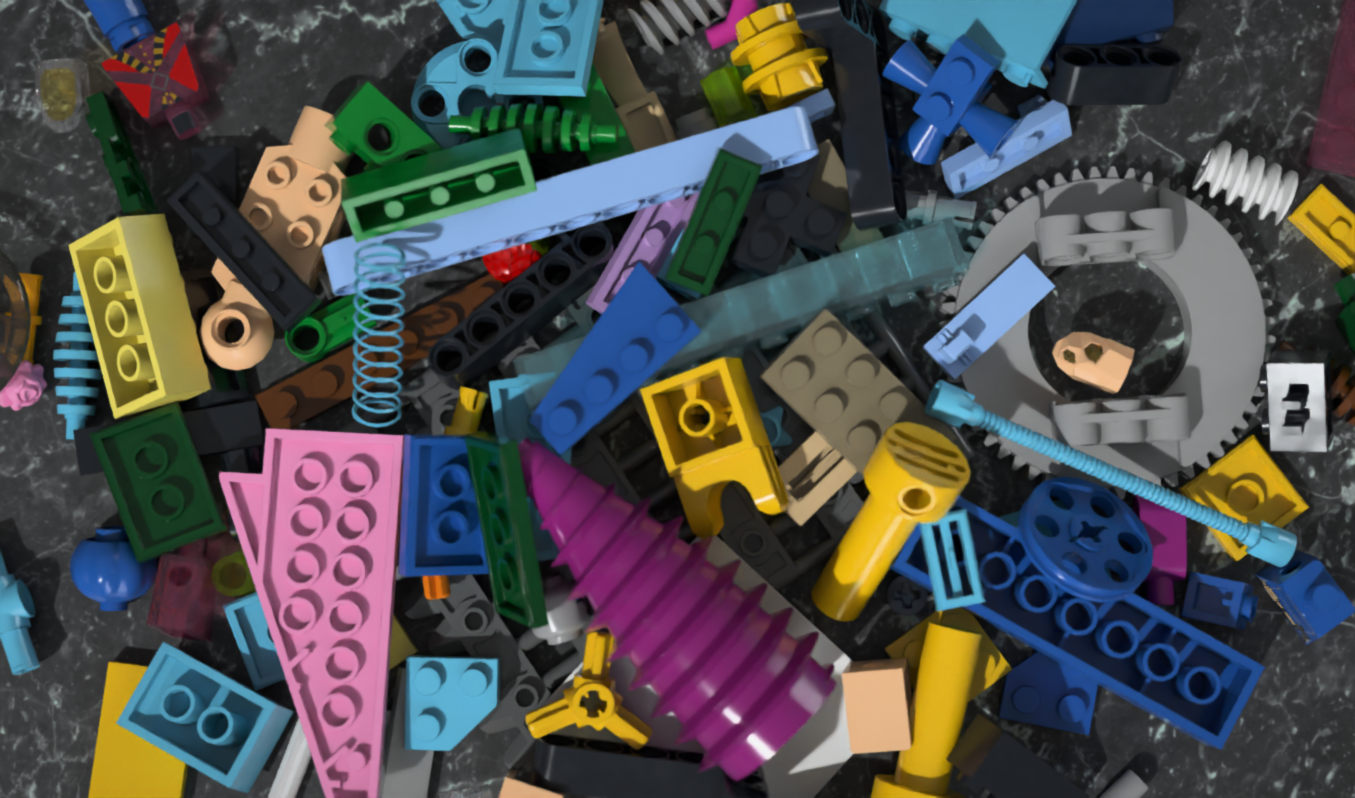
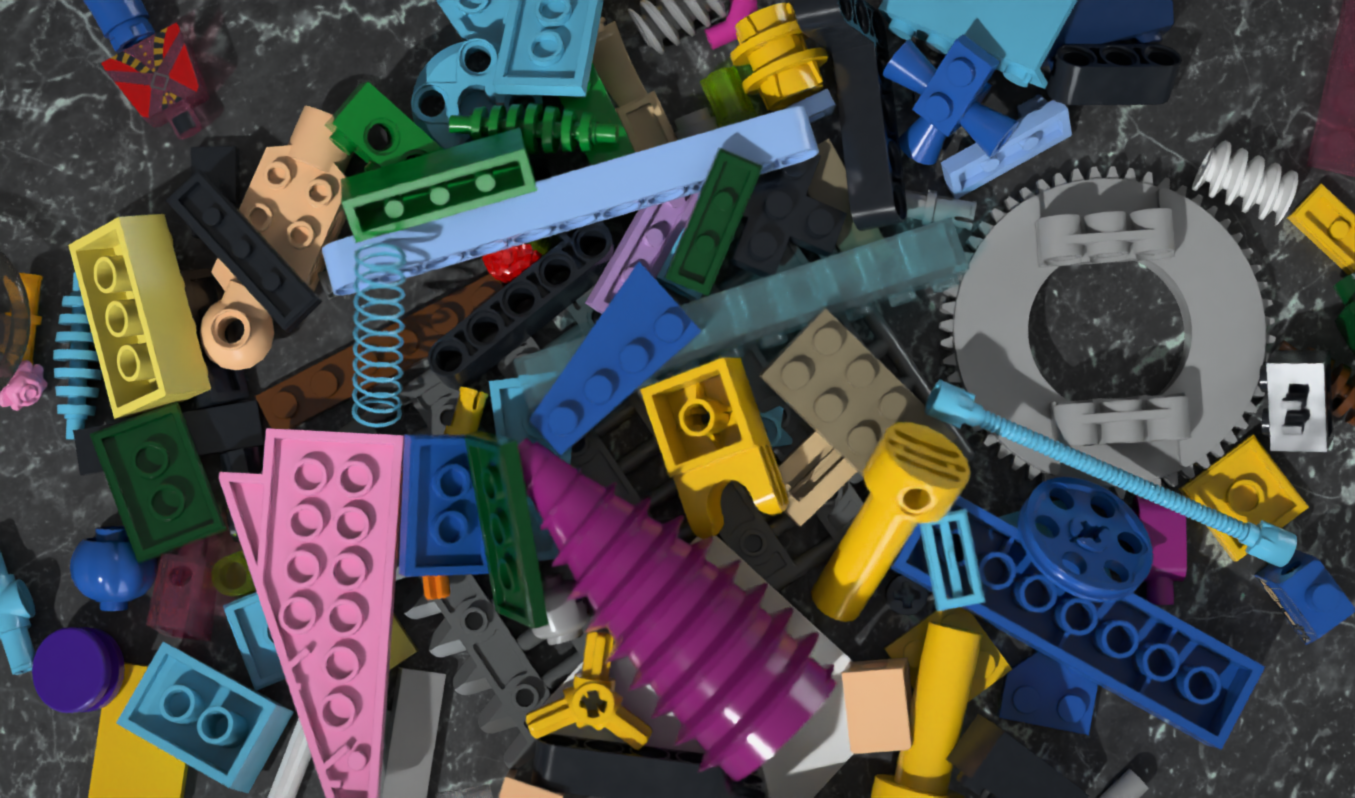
rock [35,58,90,133] -> none
dark green wing [86,91,160,216] -> none
green piece [285,293,377,363] -> none
medium azure plate [404,655,501,751] -> none
light blue hinge [922,254,1056,381] -> none
light nougat rock [1052,332,1135,394] -> none
blue bracket [1181,572,1258,630] -> none
none -> dark purple head [32,627,125,713]

